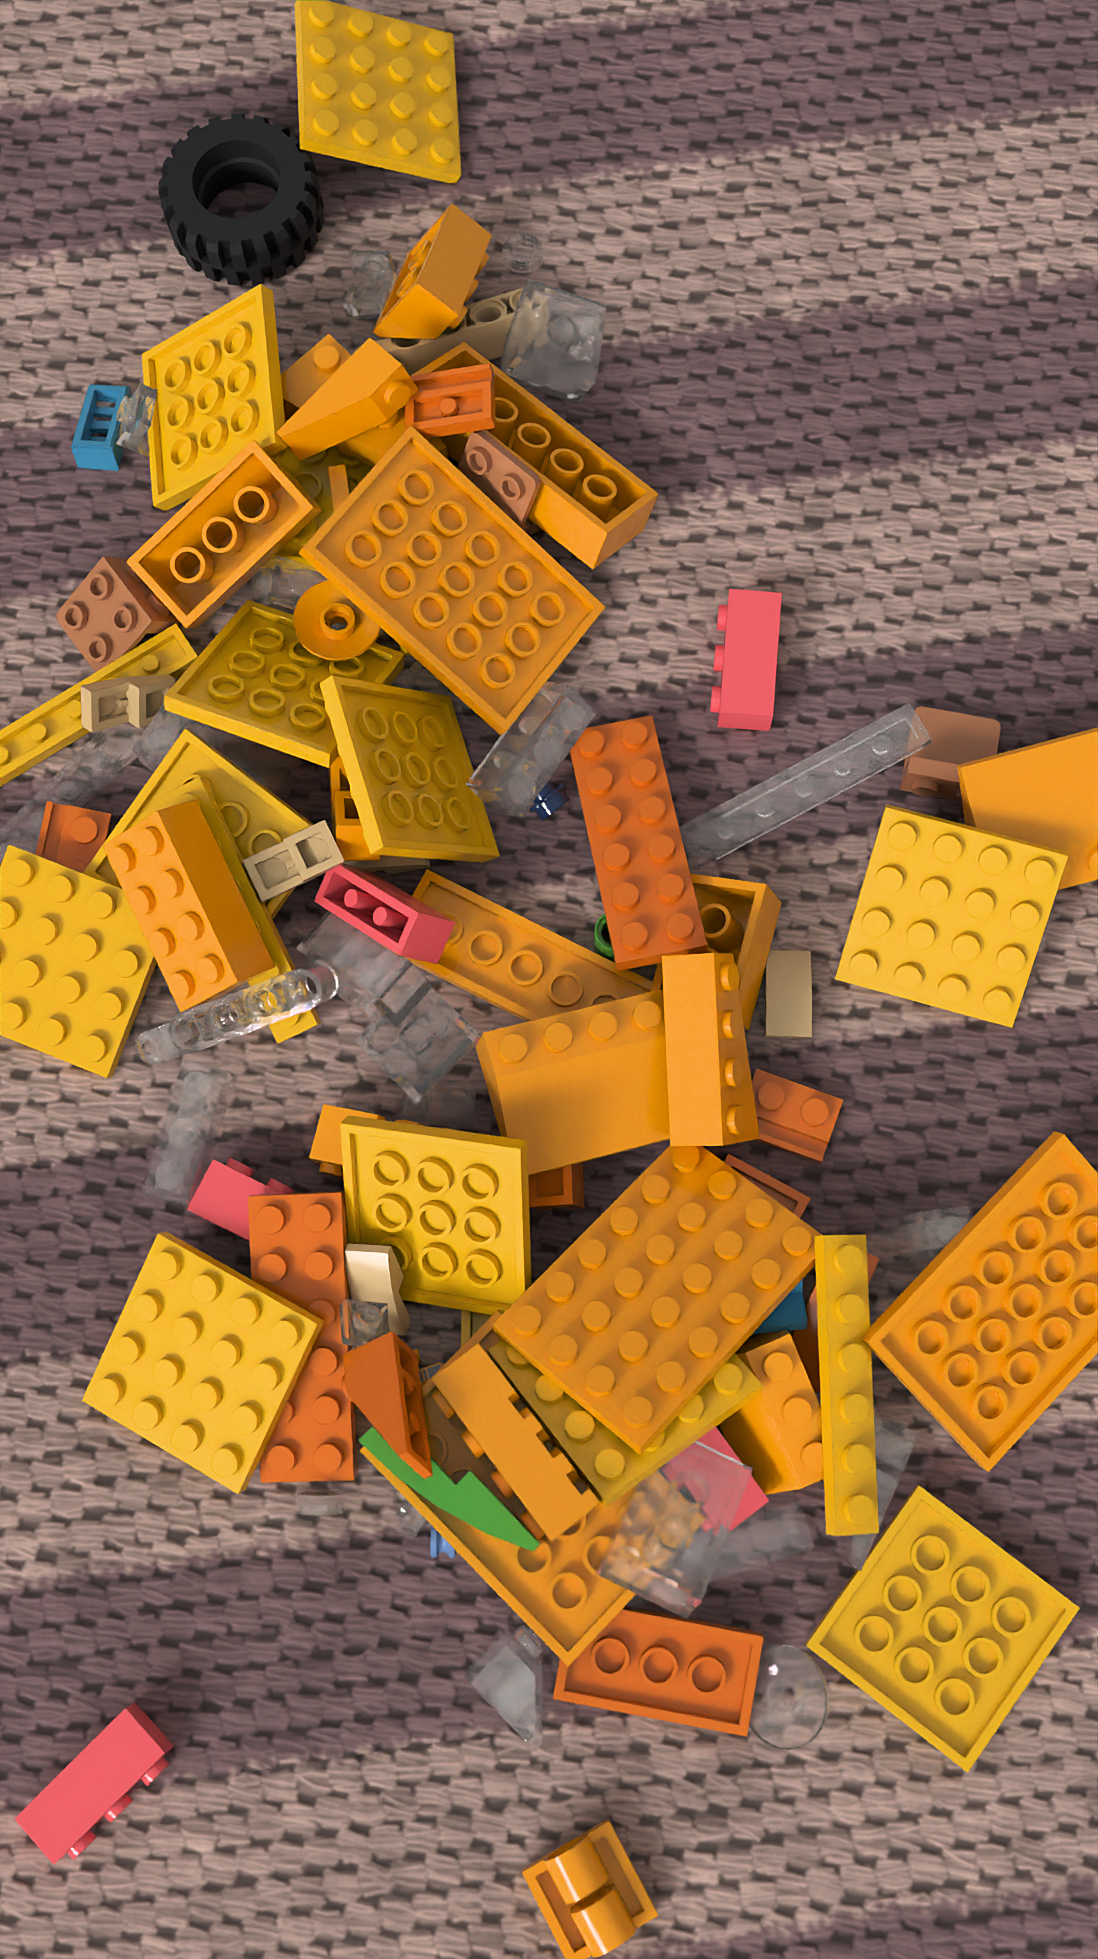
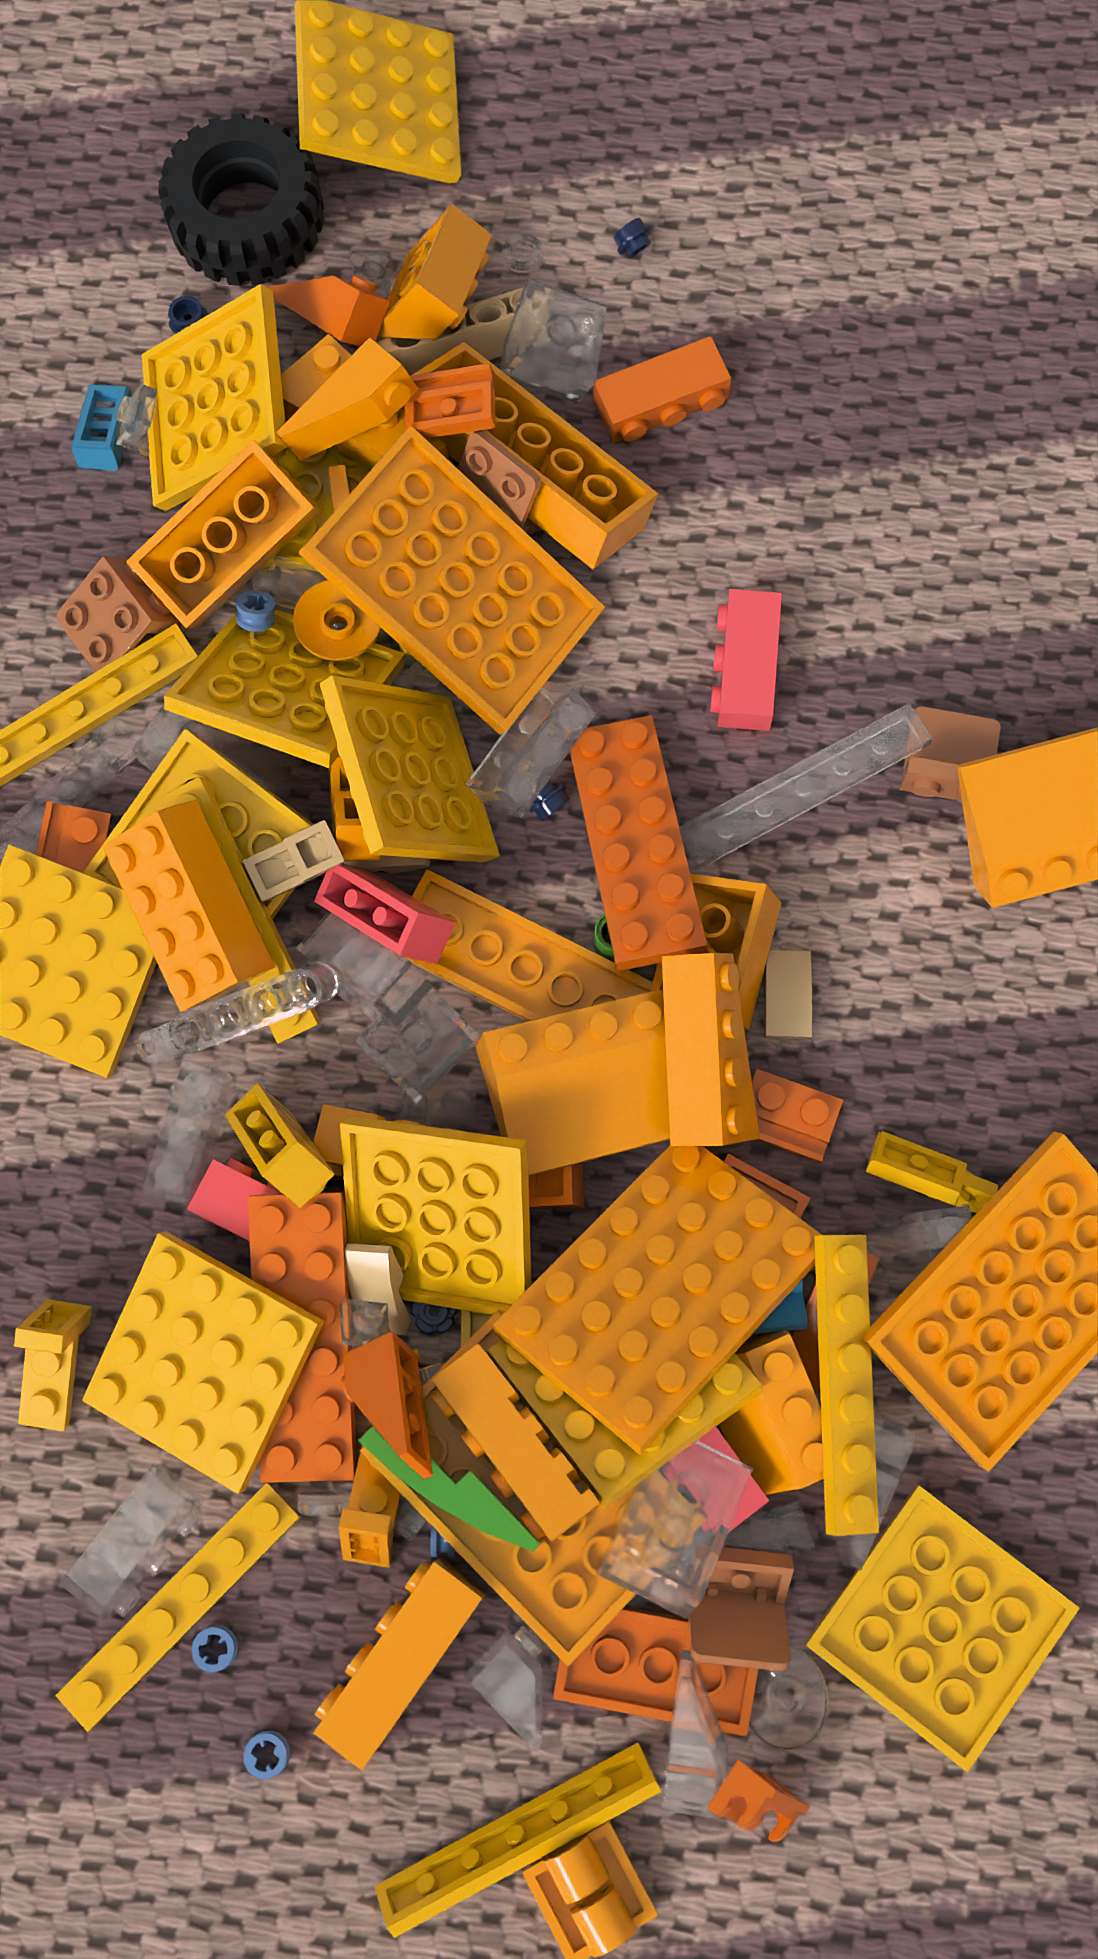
coral brick [14,1702,174,1865] -> none
tan slope [81,675,175,733] -> none
yellow plate [835,804,1068,1028] -> none
none -> yellow bracket [14,1299,92,1431]
none -> yellow plate [55,1482,302,1732]
none -> clear brick [59,1464,206,1621]
none -> dark blue plate [168,296,208,334]
none -> medium blue bush [191,1625,238,1673]
none -> yellow brick [225,1083,335,1208]
none -> medium blue bush [236,590,276,632]
none -> medium blue bush [243,1730,290,1780]
none -> orange slope [269,274,390,347]
none -> light orange brick [313,1557,487,1771]
none -> light orange bracket [338,1431,402,1568]
none -> yellow plate [374,1742,662,1938]
none -> dark blue plate [411,1302,457,1334]
none -> orange brick [593,336,731,443]
none -> dark blue plate [613,218,652,257]
none -> clear slope [662,1650,733,1819]
none -> nougat bracket [685,1544,794,1671]
none -> orange hinge [707,1759,810,1842]
none -> yellow hinge [866,1131,998,1213]

